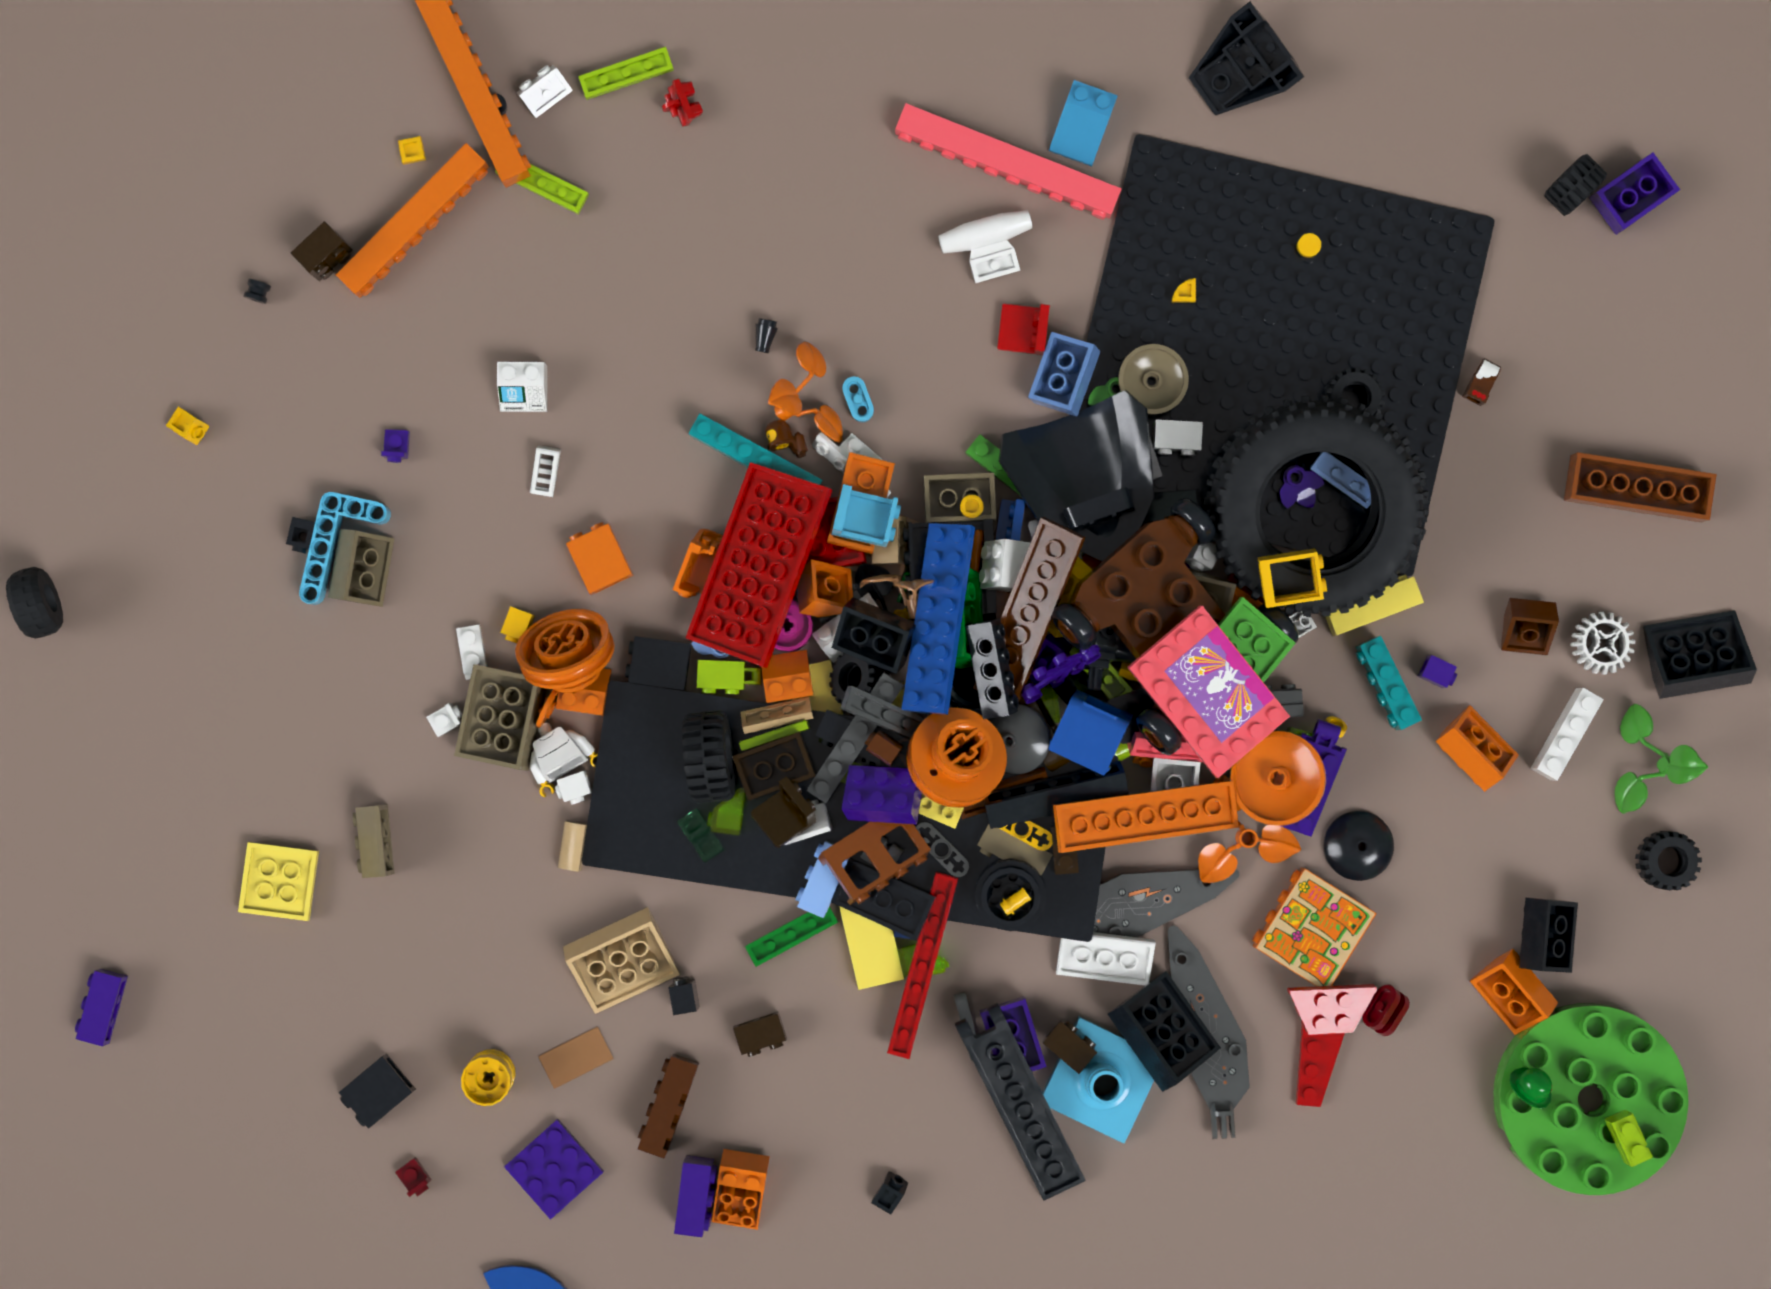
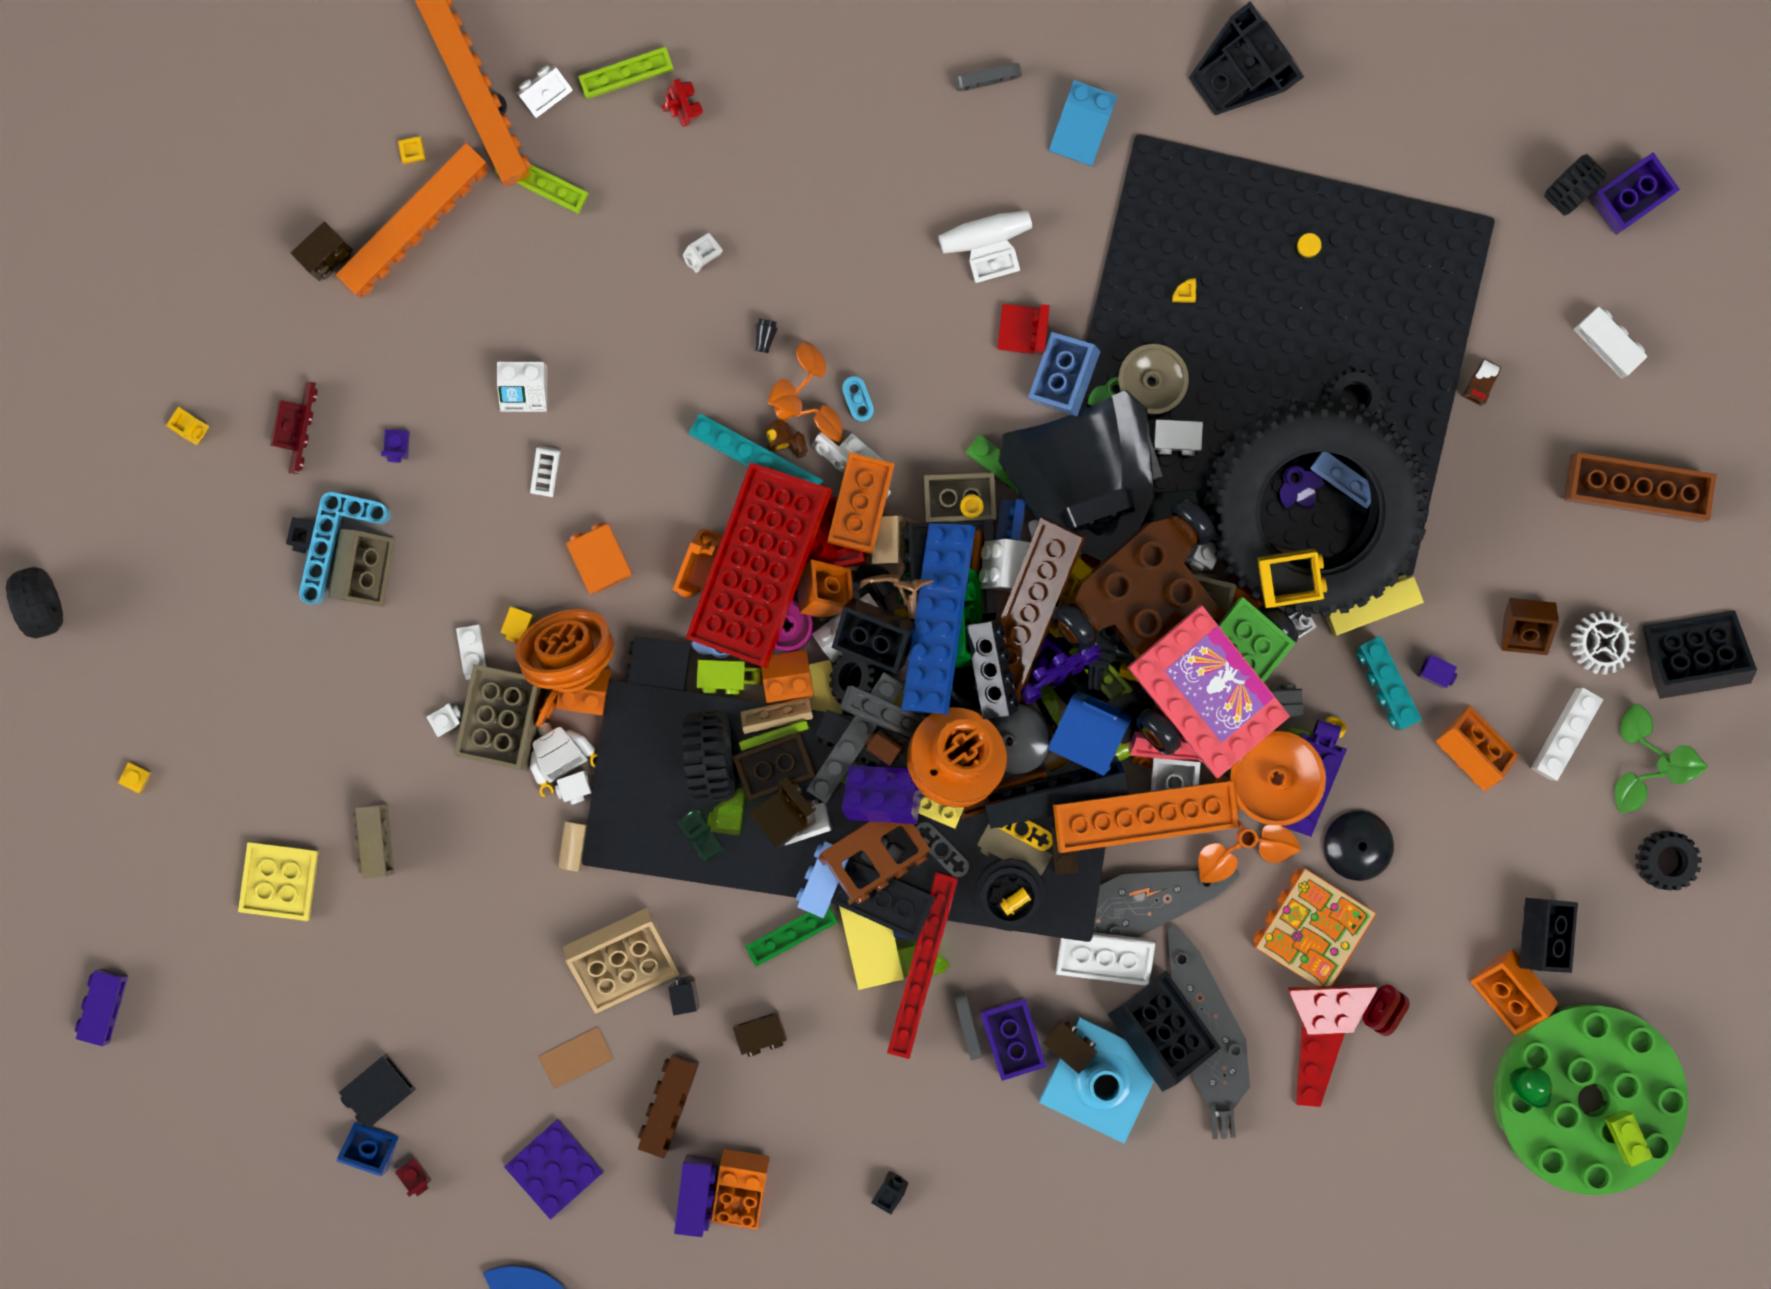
black wheel [243,279,271,304] -> none
yellow wheel [461,1049,516,1106] -> none
medium azure panel [831,484,901,547] -> none
coral brick [895,103,1122,220] -> none
black hinge [955,1002,1086,1201] -> none
none -> yellow plate [118,762,152,793]
none -> dark red bracket [270,382,318,474]
none -> blue slope [337,1122,399,1176]
none -> white bracket [683,233,723,273]
none -> dark grey beam [954,63,1022,92]
none -> white brick [1573,307,1648,379]

